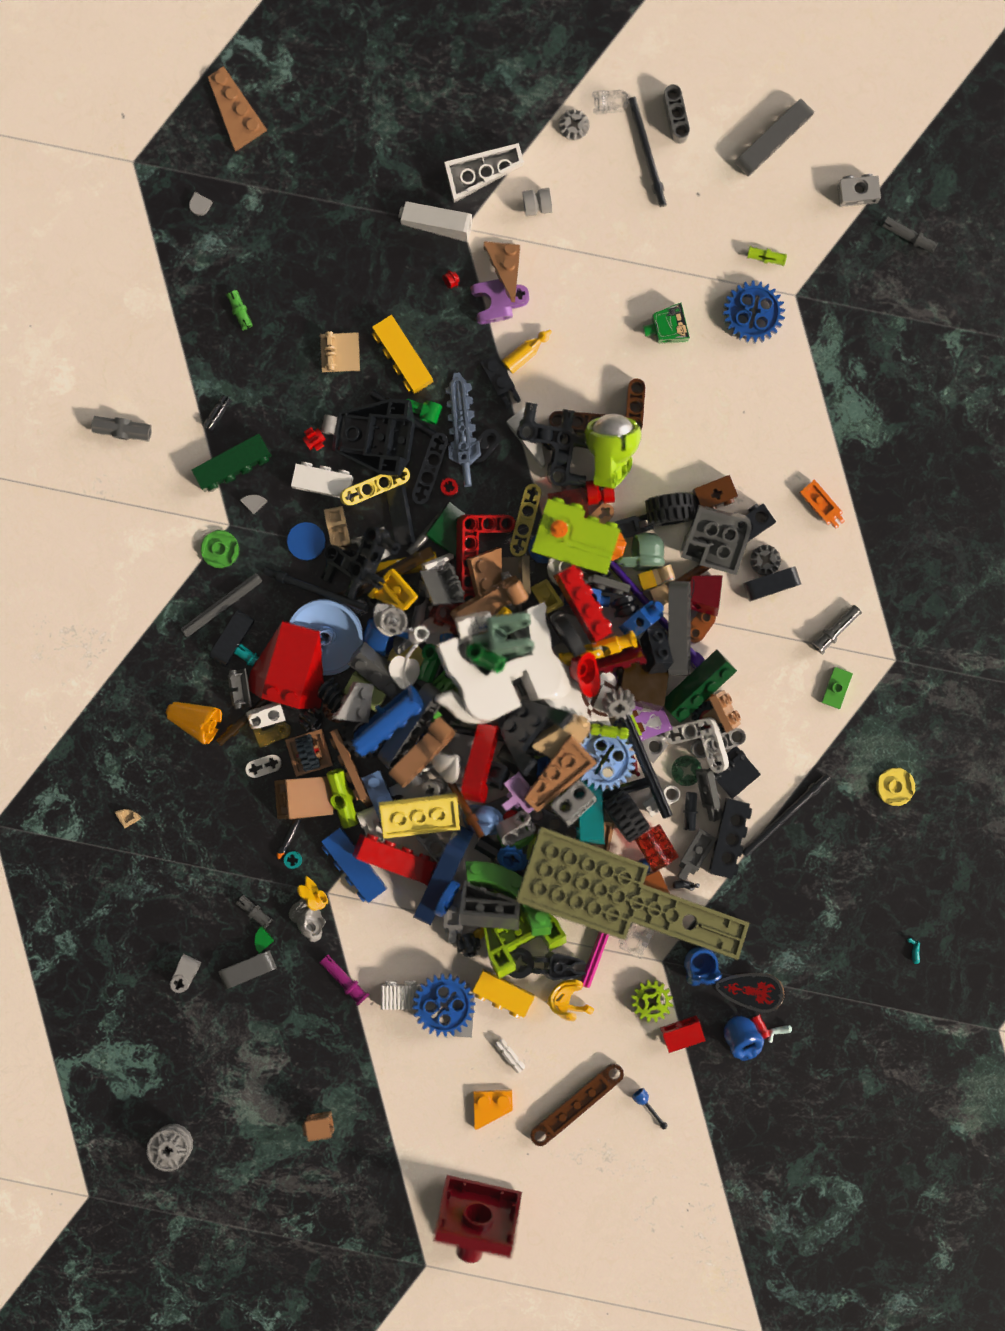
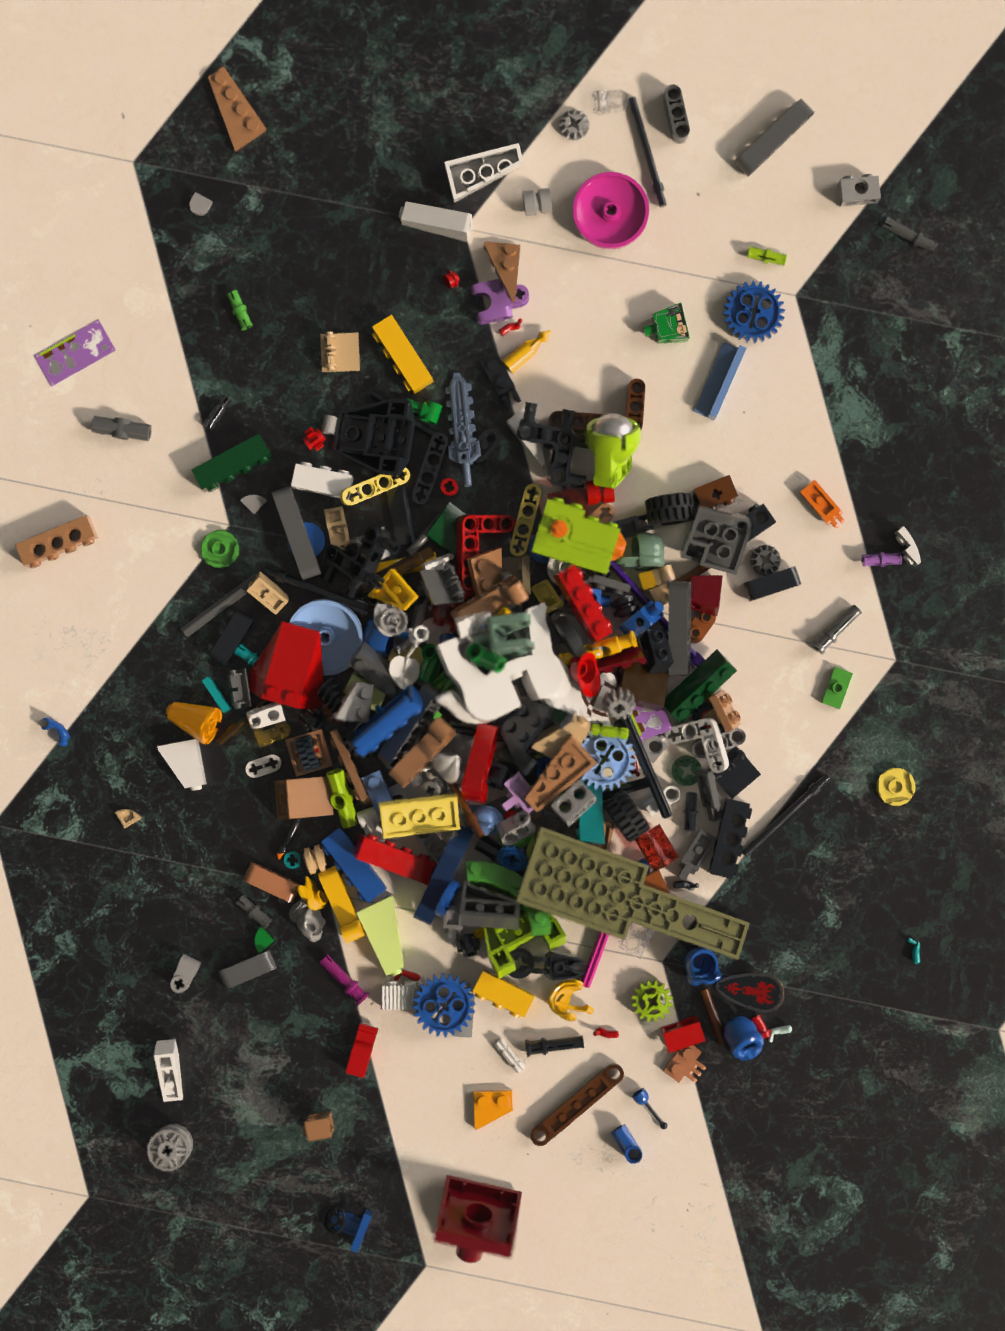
none -> medium nougat brick [15,515,98,569]
none -> medium lavender sticker [34,319,116,387]
none -> blue piece [41,717,70,746]
none -> white slope [154,1039,183,1102]
none -> white slope [158,739,207,791]
none -> teal tile [202,677,232,713]
none -> nougat beam [243,862,300,903]
none -> tan hinge [247,571,289,615]
none -> dark grey beam [272,486,321,580]
none -> tan wheel [303,845,327,874]
none -> yellow beam [318,866,366,944]
none -> blue piece [322,1206,373,1253]
none -> red piece [345,1023,379,1078]
none -> yellowish green slope [357,895,405,977]
none -> red piece [394,969,421,982]
none -> red piece [499,318,522,336]
none -> black pin [525,1035,584,1057]
none -> dark pink dish [573,172,649,249]
none -> red piece [593,1027,619,1038]
none -> blue piece [611,1124,642,1164]
none -> nougat hinge [663,1045,707,1083]
none -> medium blue panel [694,343,747,421]
none -> reddish brown piece [699,988,727,1046]
none -> medium lavender pin [861,552,902,567]
none -> white slope [895,526,921,566]

